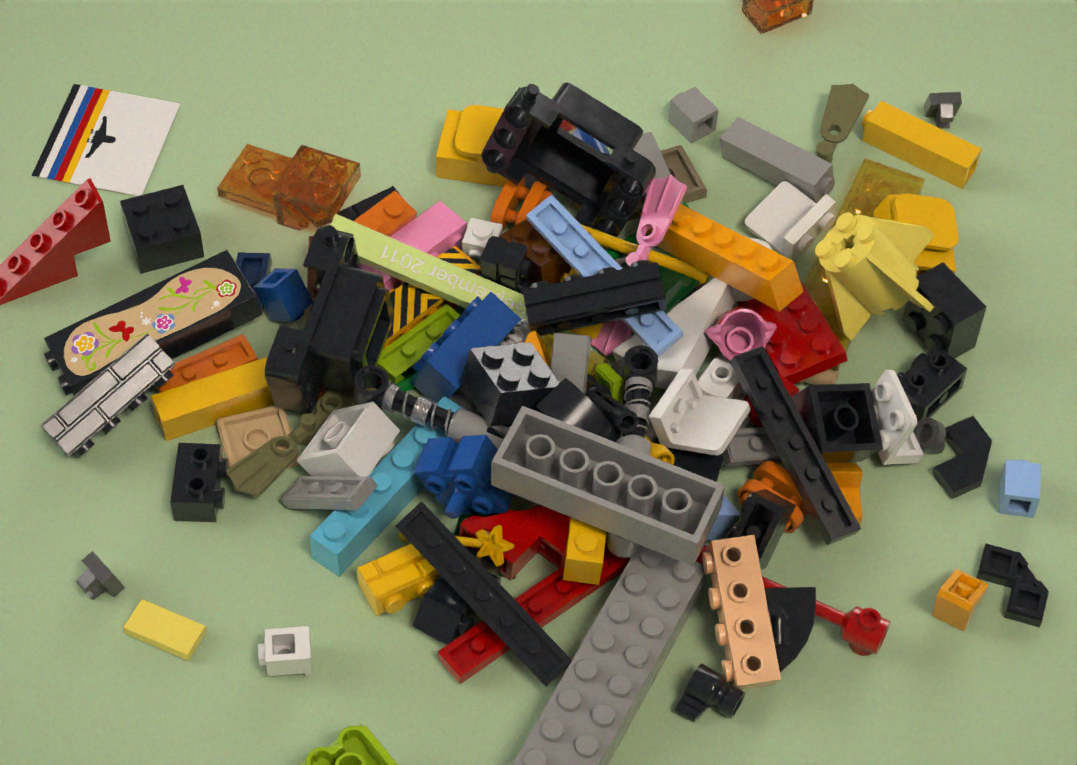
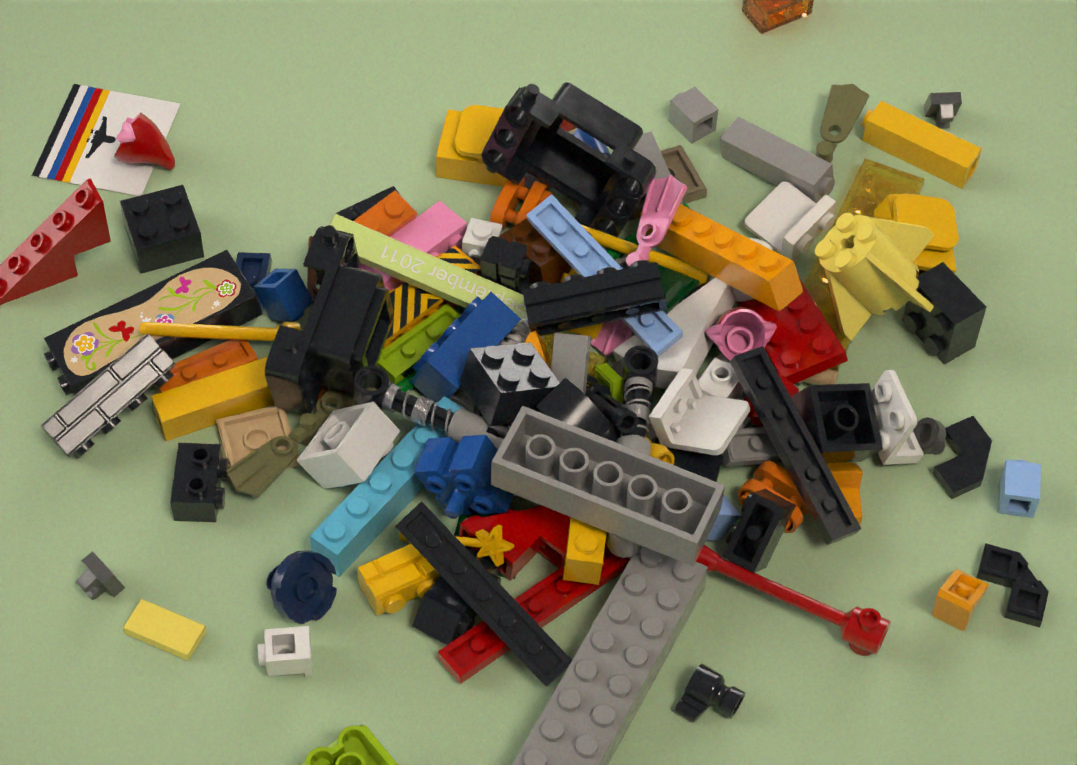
clear orange piece [217,144,361,231] -> none
light grey tile [281,476,377,510] -> none
light nougat brick [702,535,781,690] -> none
black shield [764,587,816,673] -> none
black brick [897,345,968,422] -> none
none -> red hat [114,112,175,170]
none -> yellow piece [139,322,301,341]
none -> dark blue tile [266,550,337,624]

